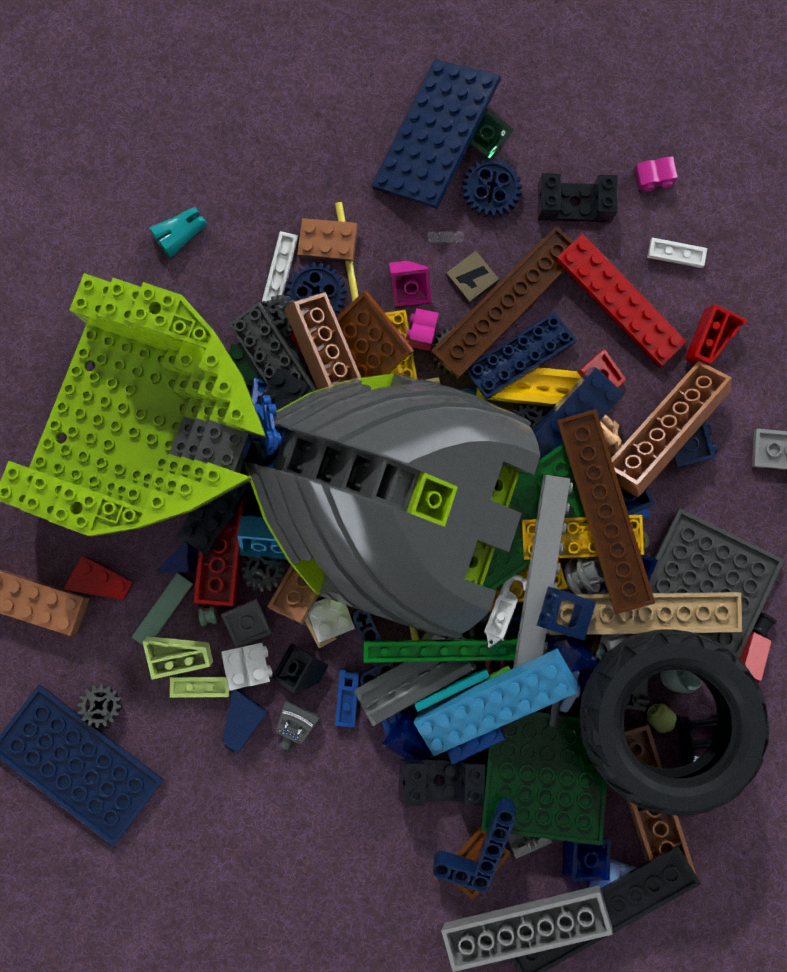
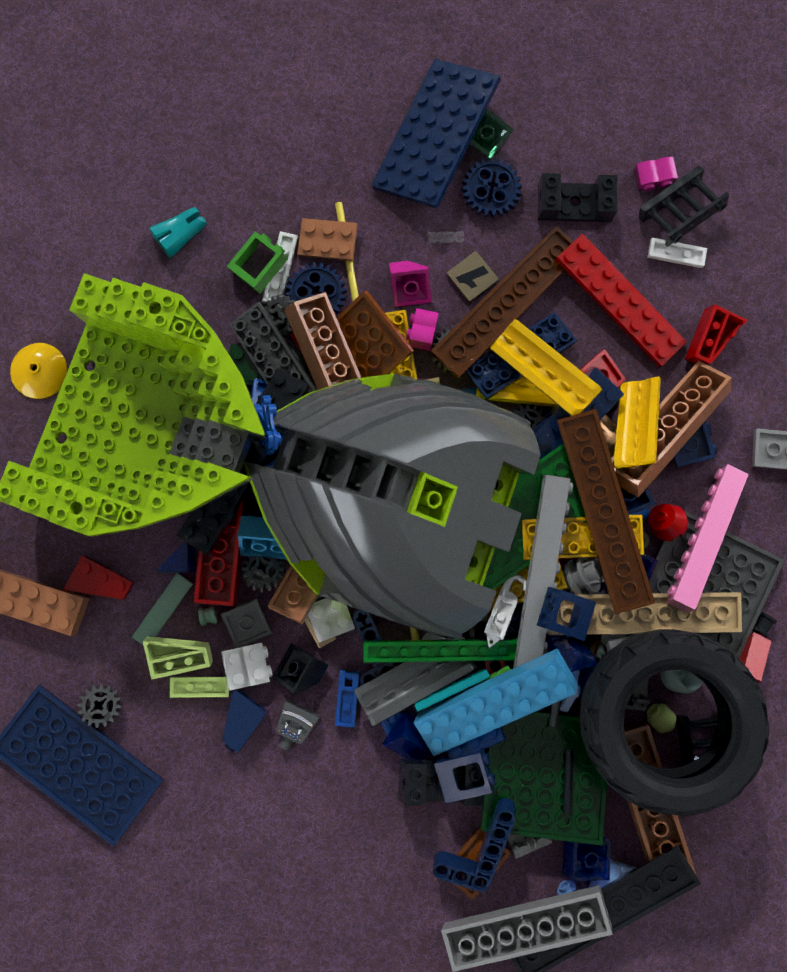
none -> yellow dish [10,343,68,399]
none -> bright green window [227,231,288,294]
none -> dark blue window [434,748,497,803]
none -> yellow plate [489,319,602,416]
none -> medium blue plate [557,880,576,895]
none -> black bar [563,750,573,813]
none -> yellow plate [614,376,661,469]
none -> black fence [639,166,729,247]
none -> red cone [649,504,688,542]
none -> bright pink brick [667,464,749,613]

